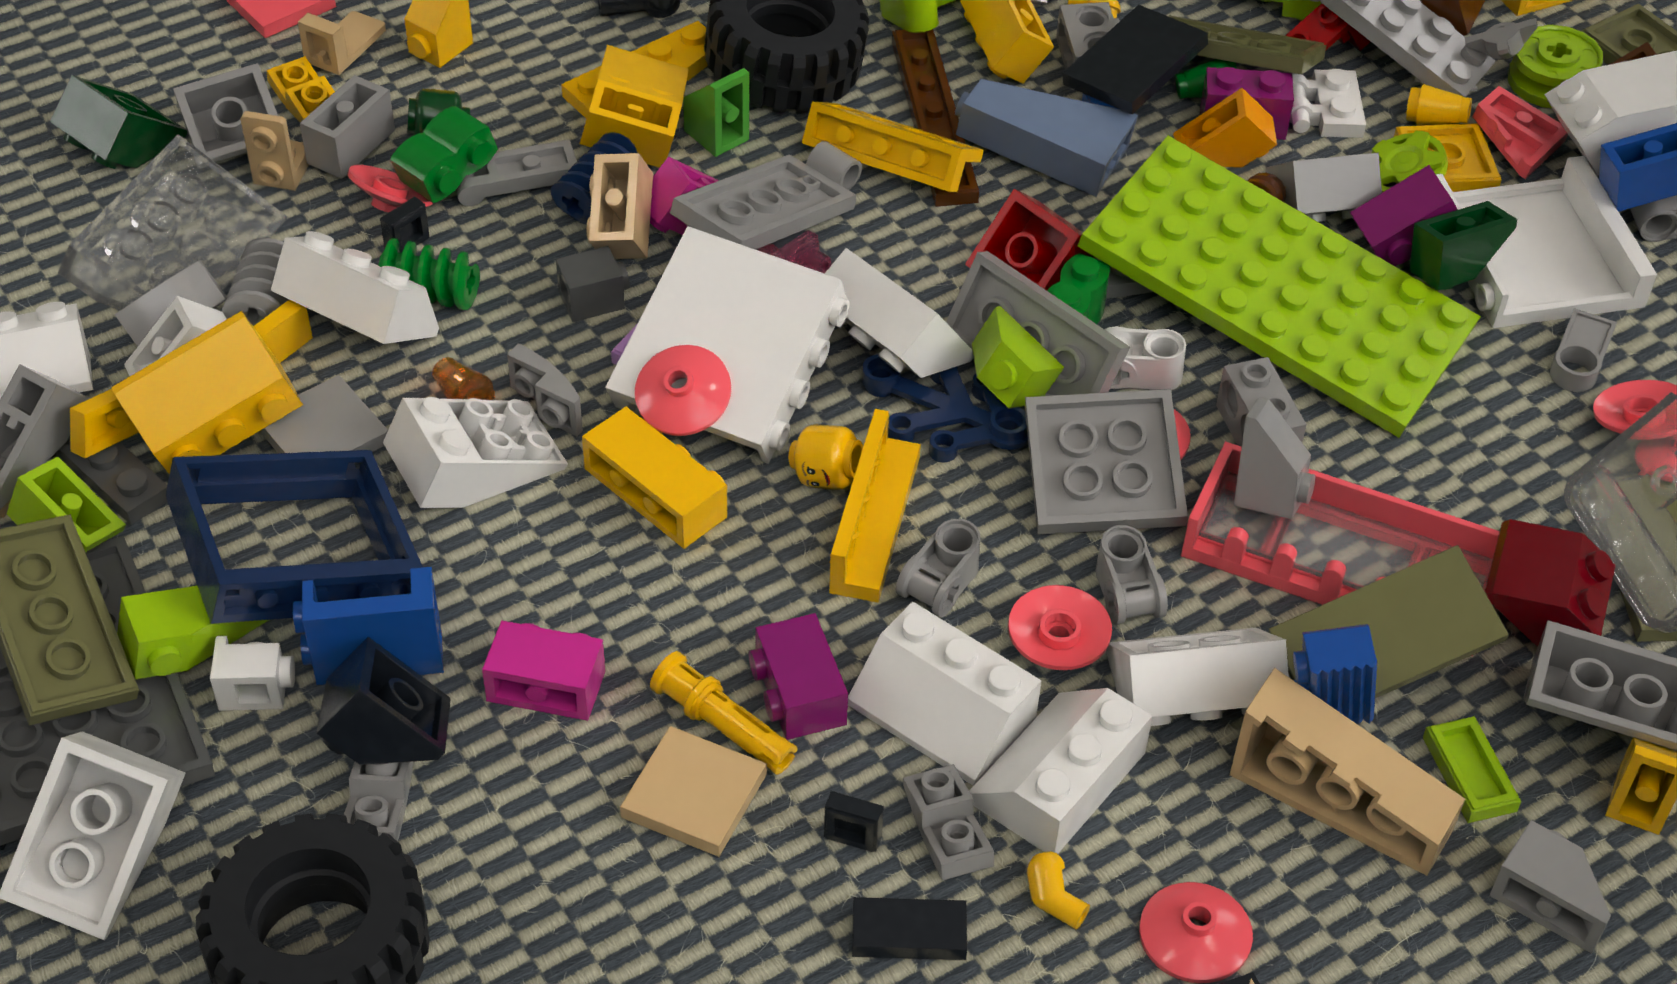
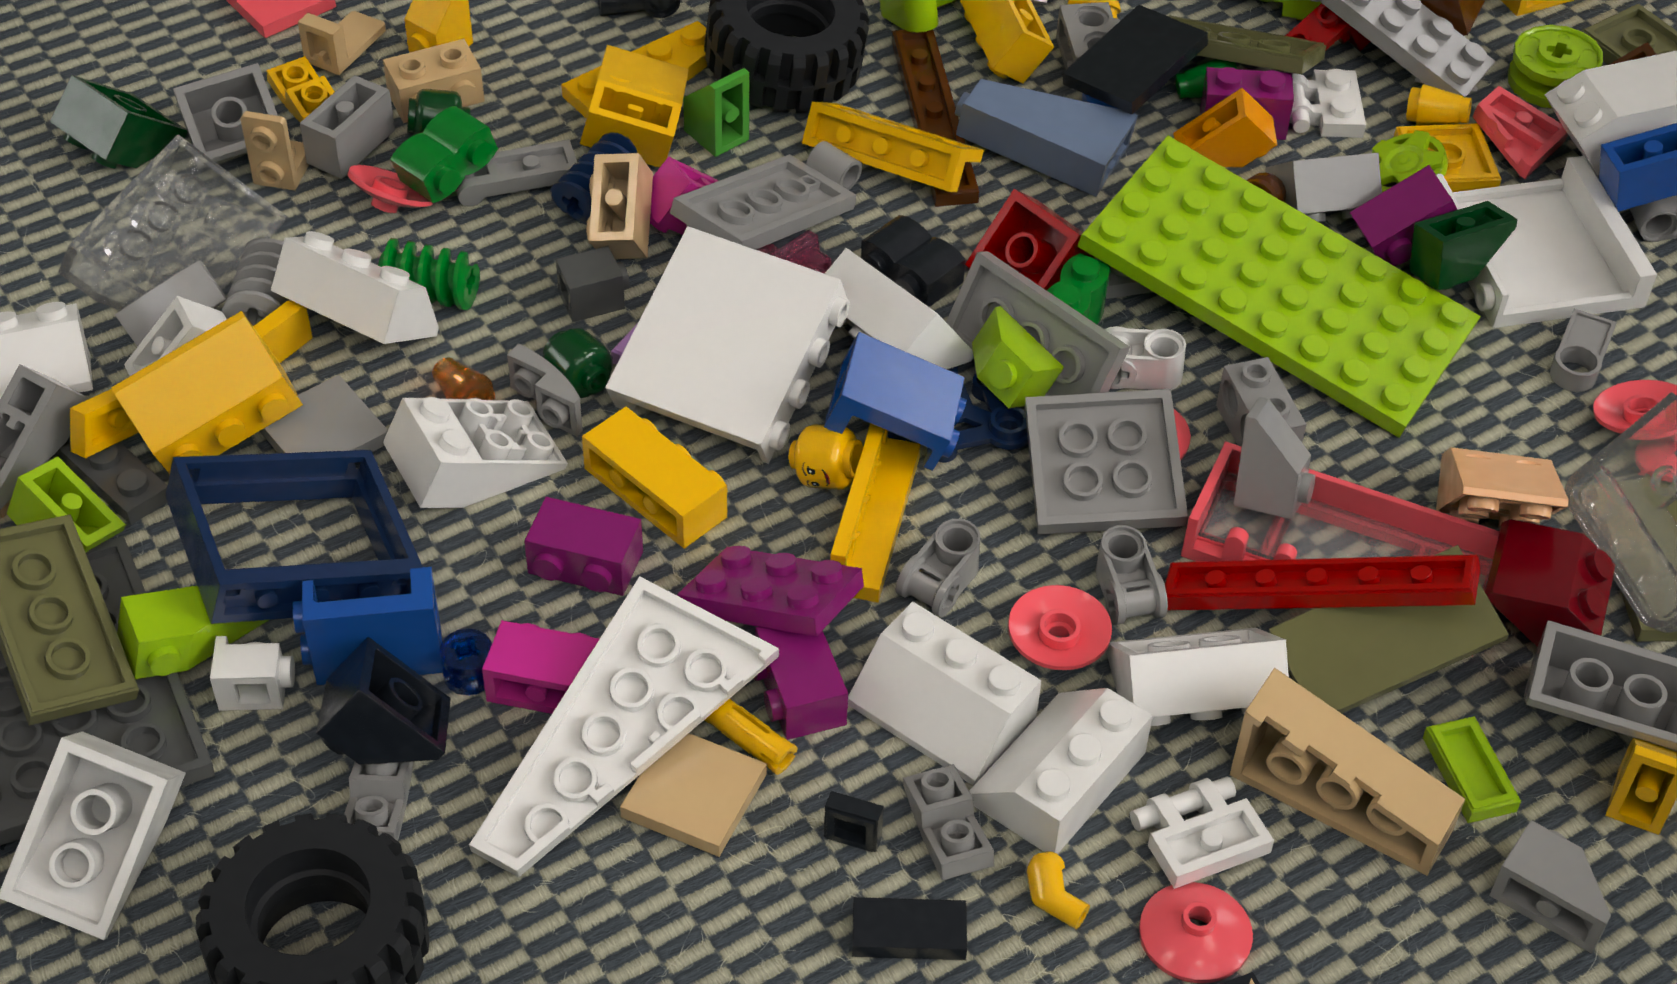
black tile [380,197,430,253] -> none
coral dish [635,345,731,436] -> none
blue brick [1293,624,1377,725] -> none
light grey piece [1465,18,1538,60] -> none
none -> tan brick [383,39,485,123]
none -> clear blue wheel [440,628,492,696]
none -> white wing [469,576,779,877]
none -> magenta brick [524,497,643,596]
none -> dark green head [543,328,613,398]
none -> magenta plate [677,546,864,637]
none -> panel [824,332,967,471]
none -> black brick [861,215,966,307]
none -> white plate [1130,776,1274,889]
none -> red tile [1165,555,1481,610]
none -> light nougat slope [1436,447,1569,528]

